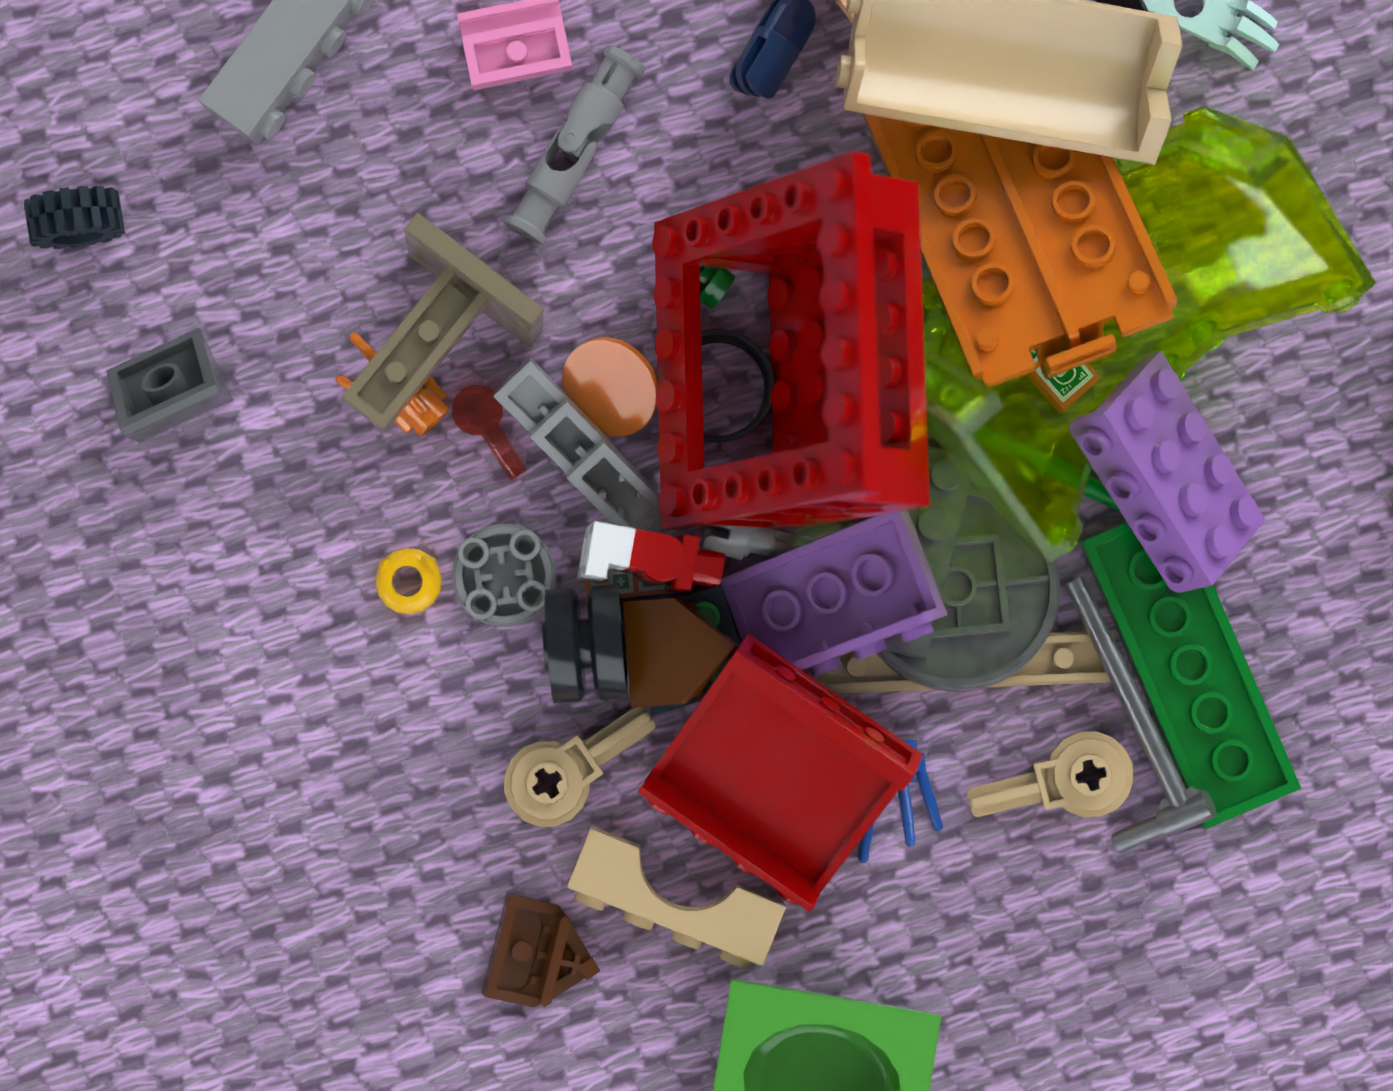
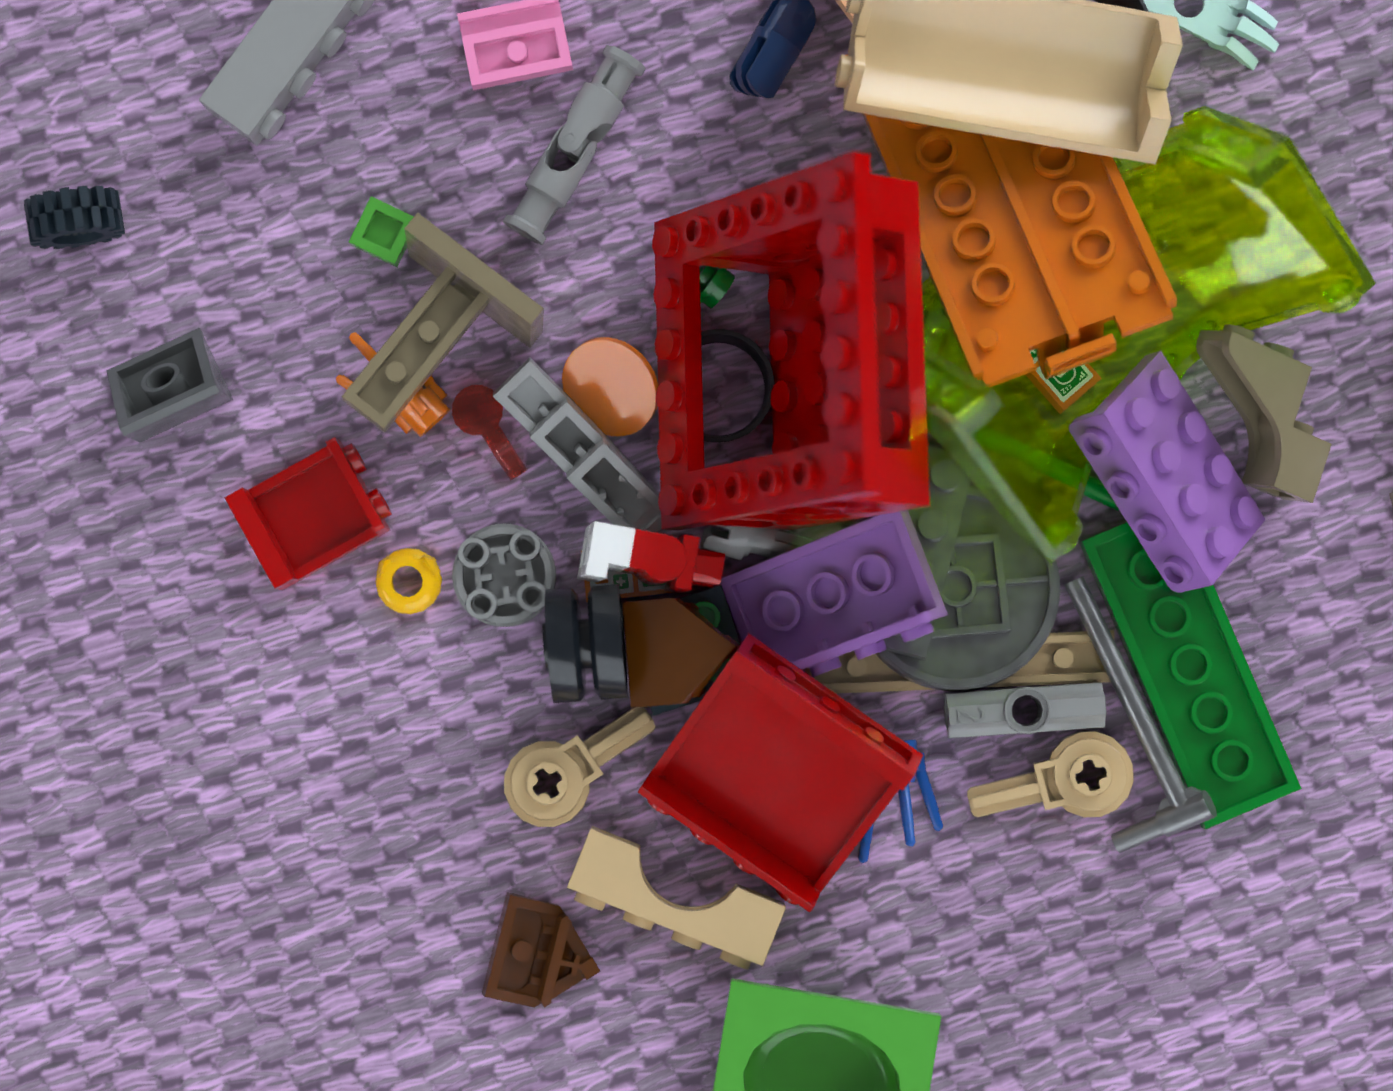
none -> red panel [224,437,392,590]
none -> bright green plate [349,196,414,267]
none -> light grey piece [944,682,1107,739]
none -> dark tan arch [1196,324,1332,503]

